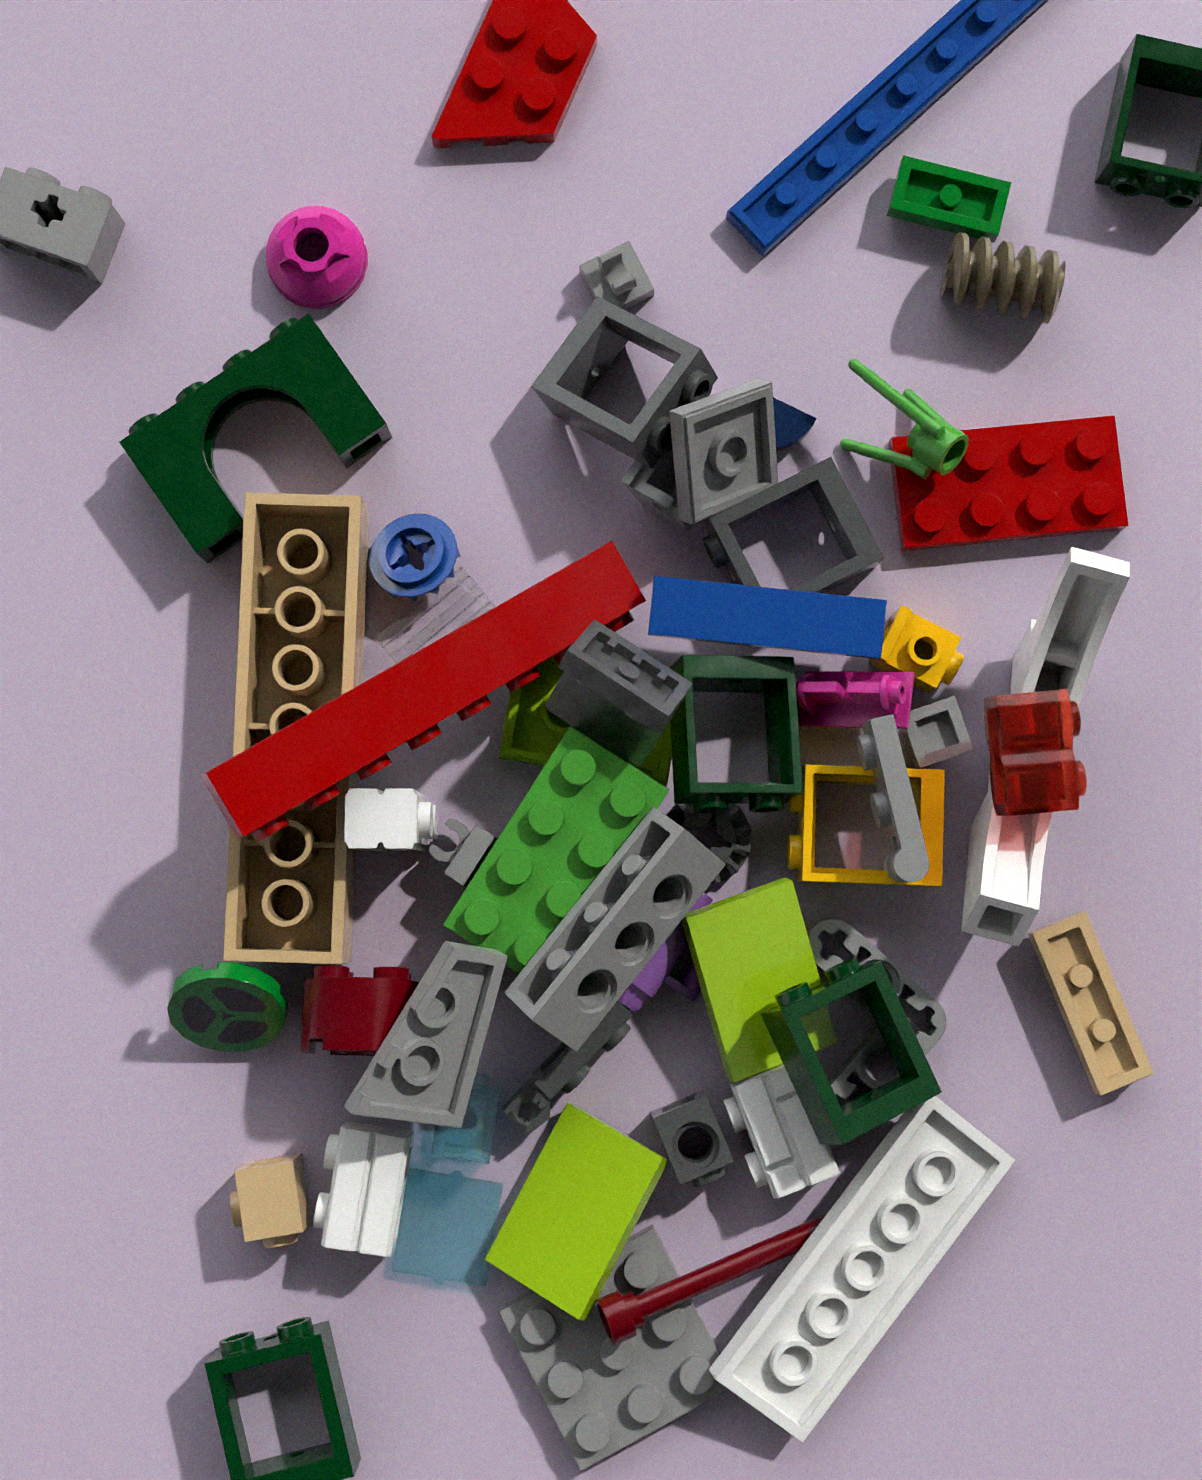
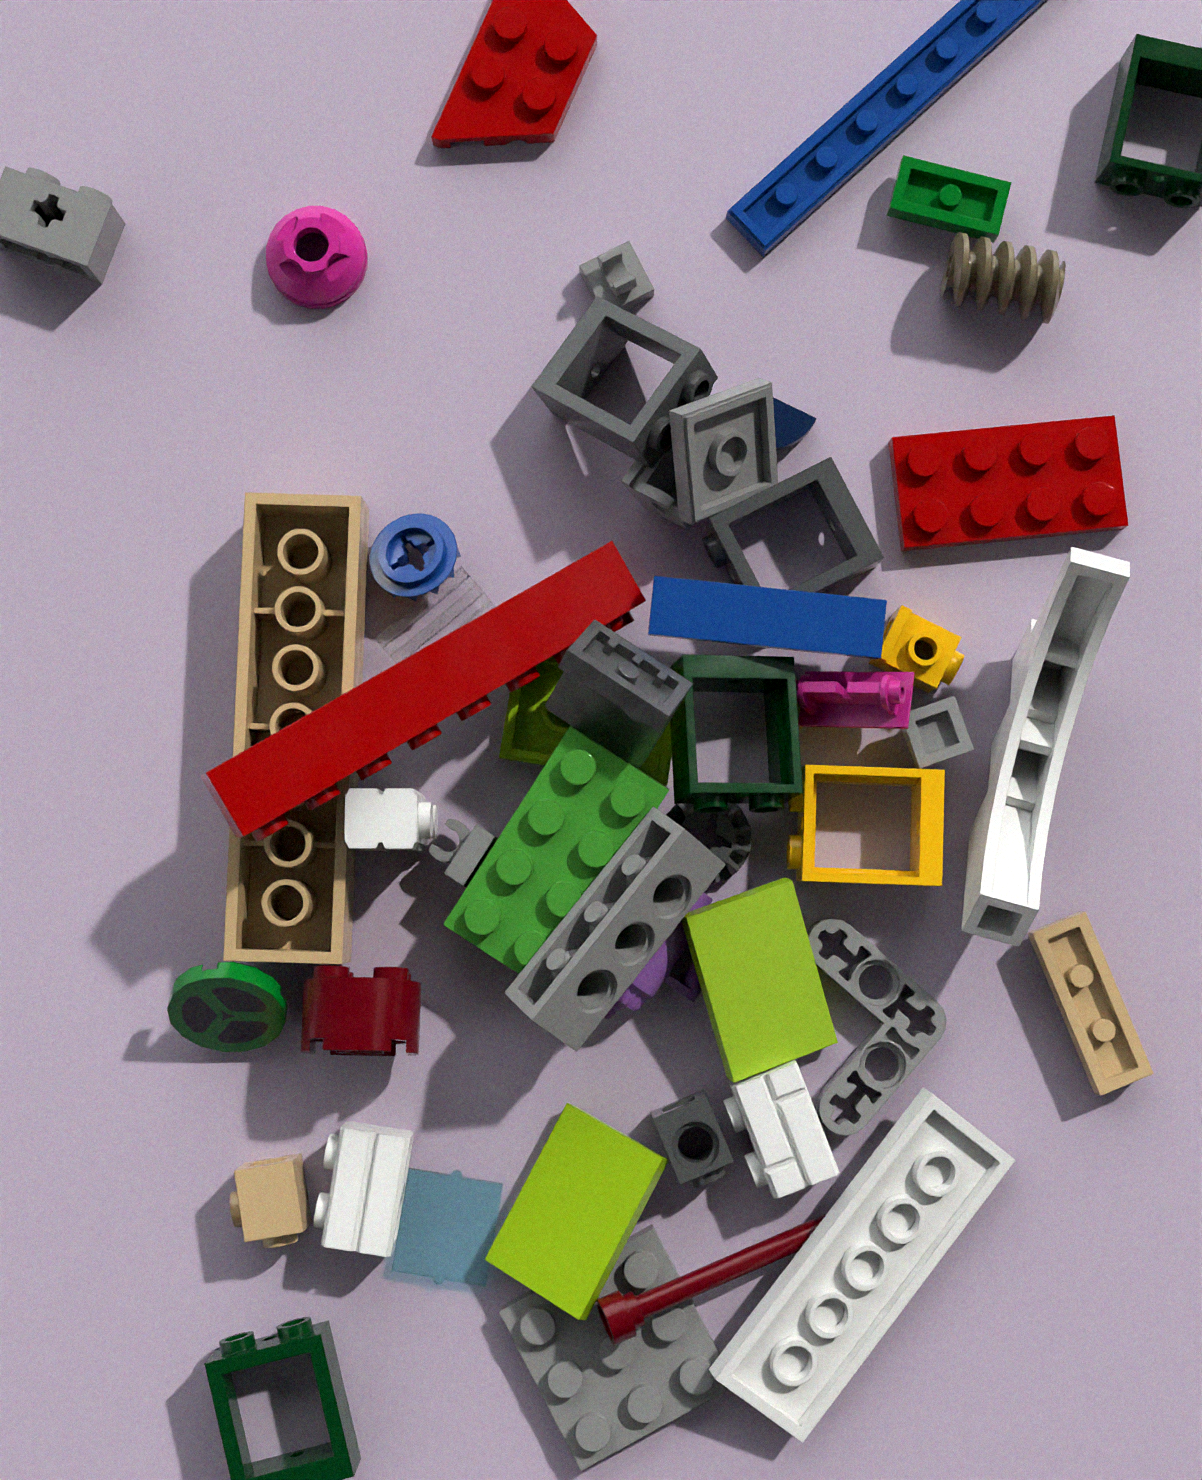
dark green arch [119,313,392,563] -> none
light grey wing [344,941,508,1128] -> none
clear light blue brick [430,1073,501,1164] -> none
dark grey hinge [502,1000,633,1136] -> none
dark green window [761,957,942,1145] -> none
bright green plant [840,359,969,479] -> none
light grey plate [856,714,929,882] -> none
clear red brick [984,689,1087,816] -> none

